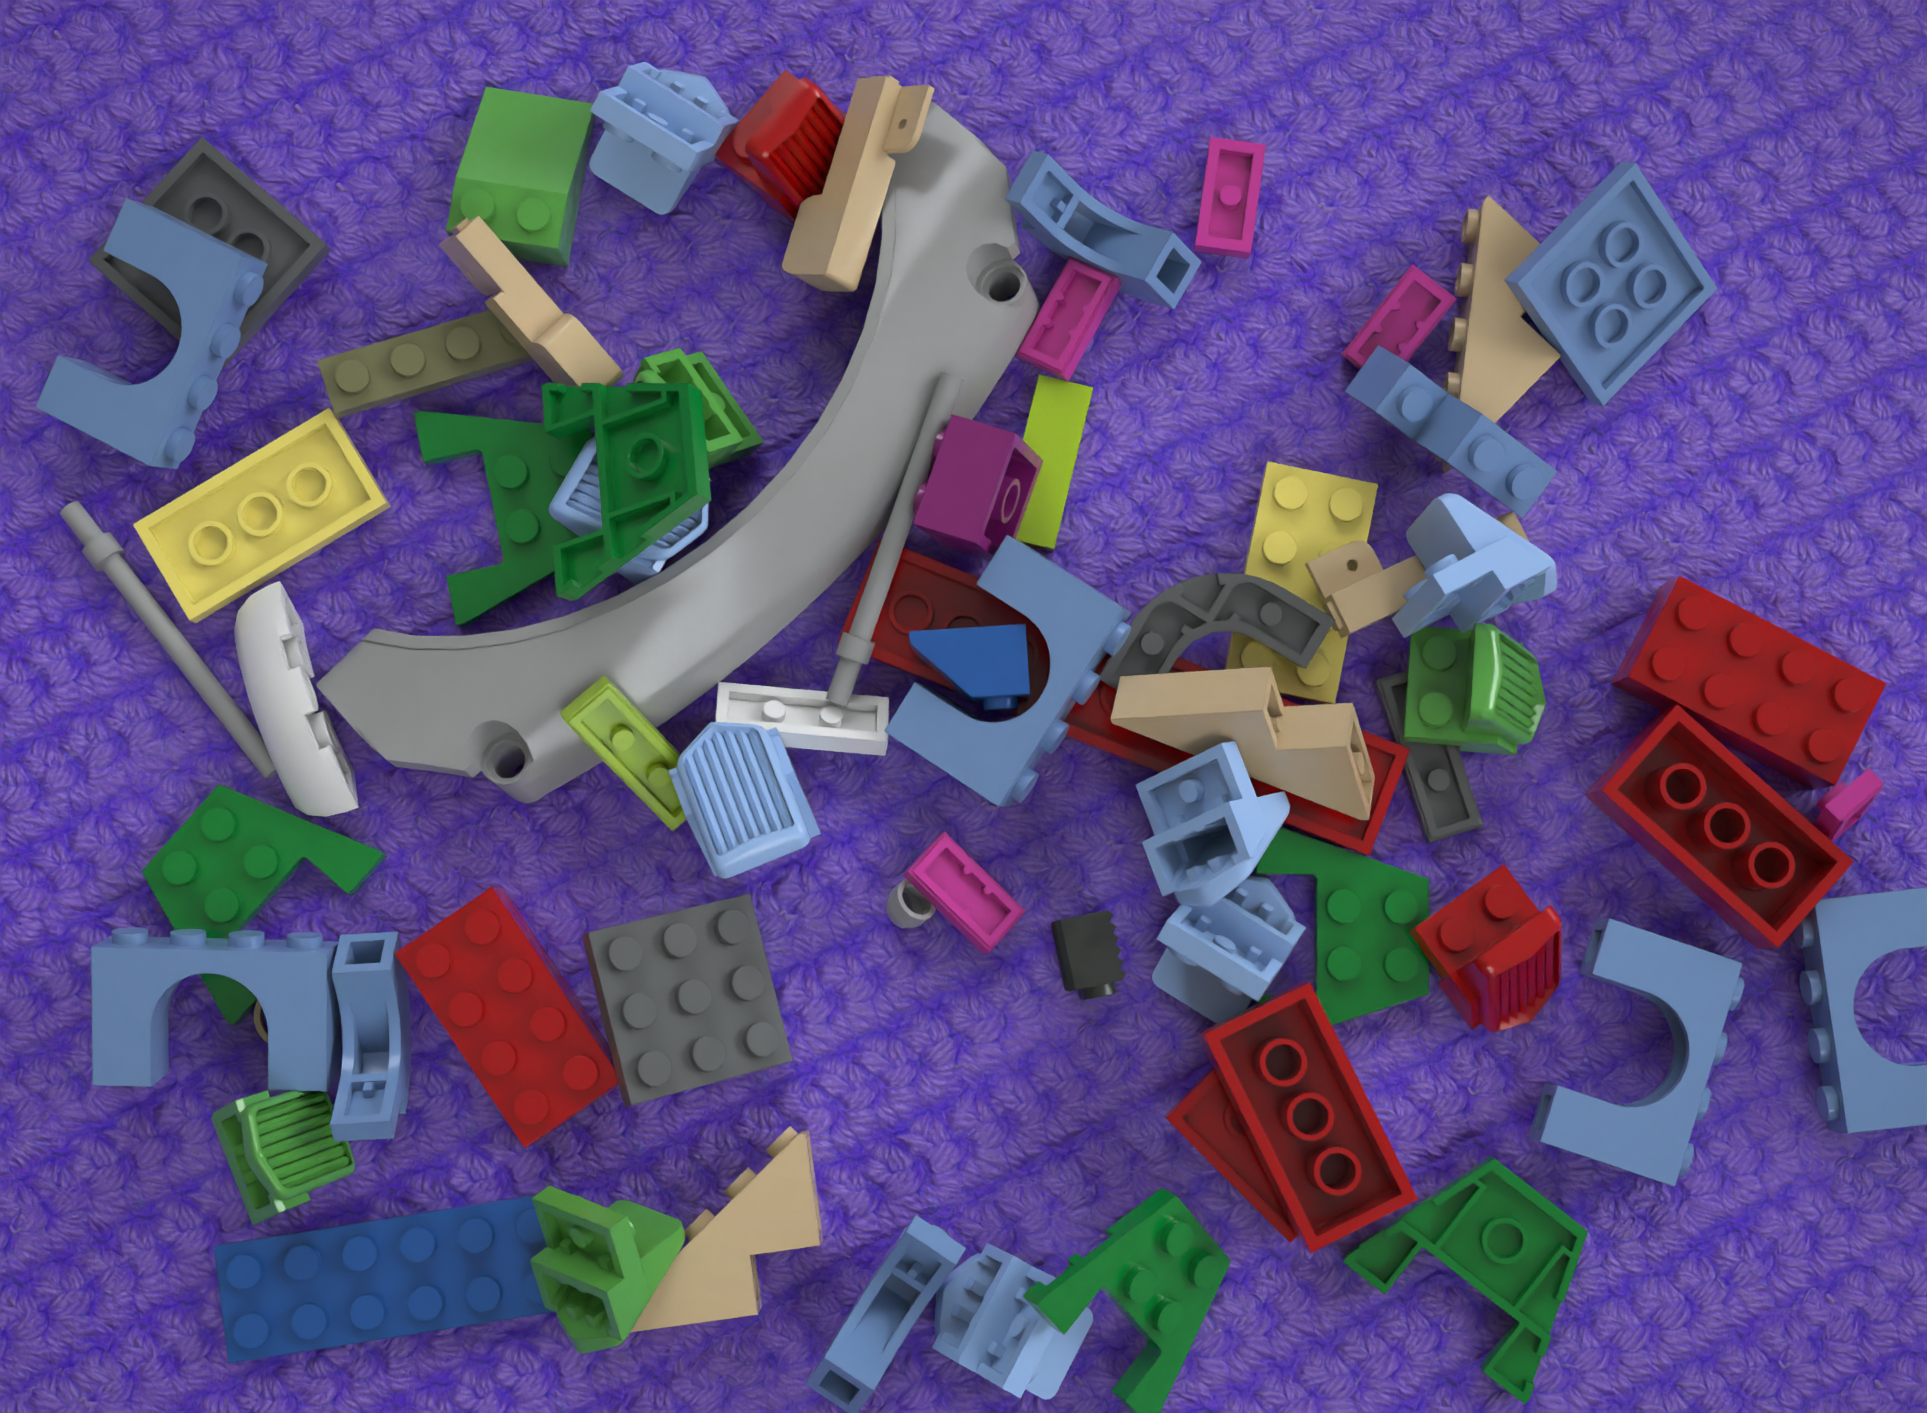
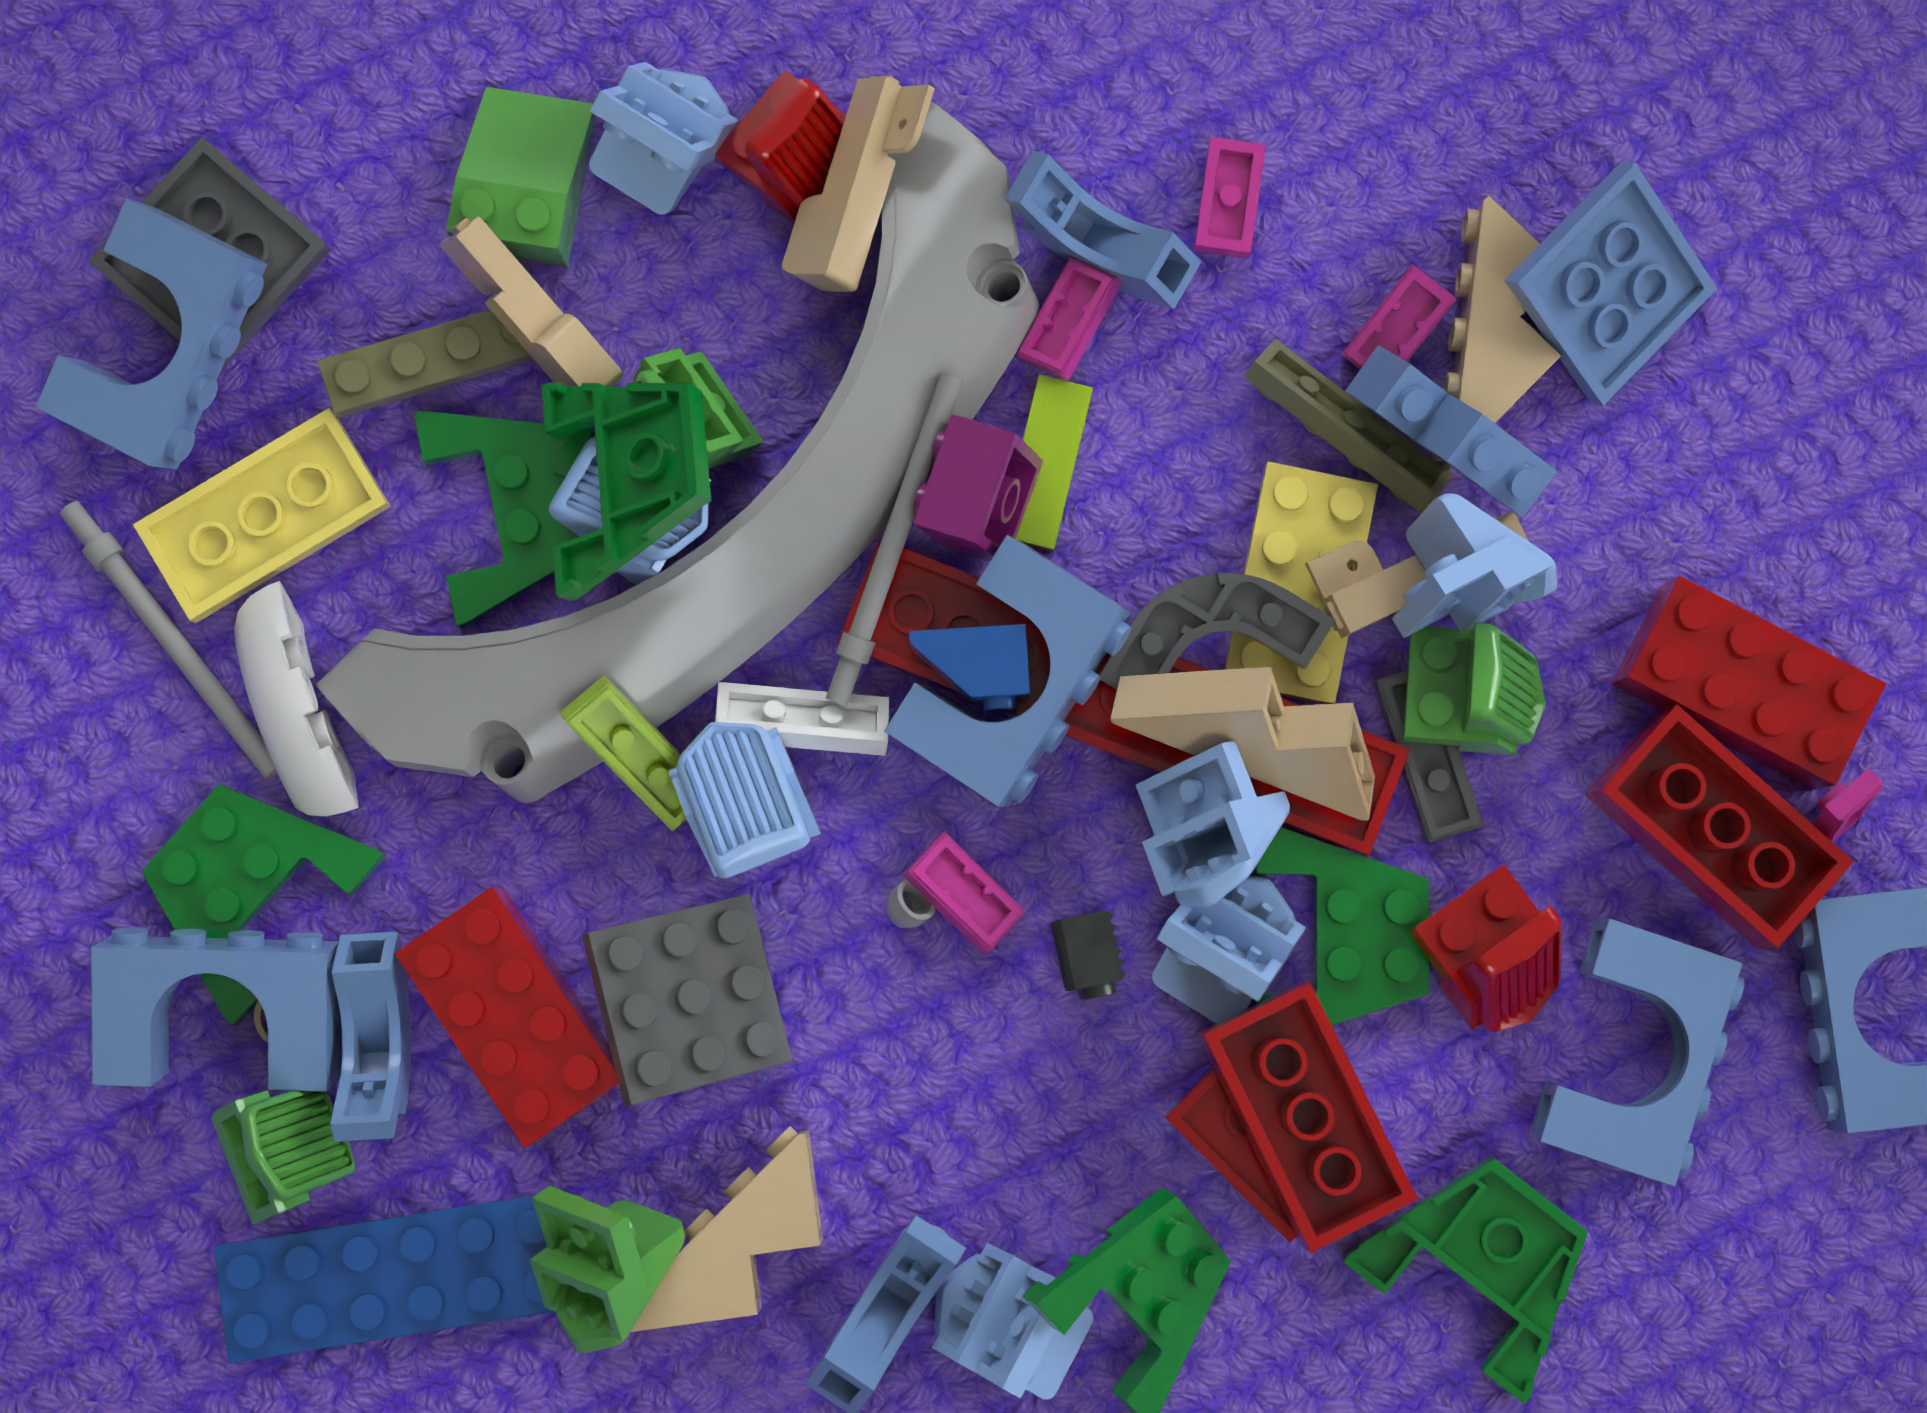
none -> olive plate [1243,338,1454,513]

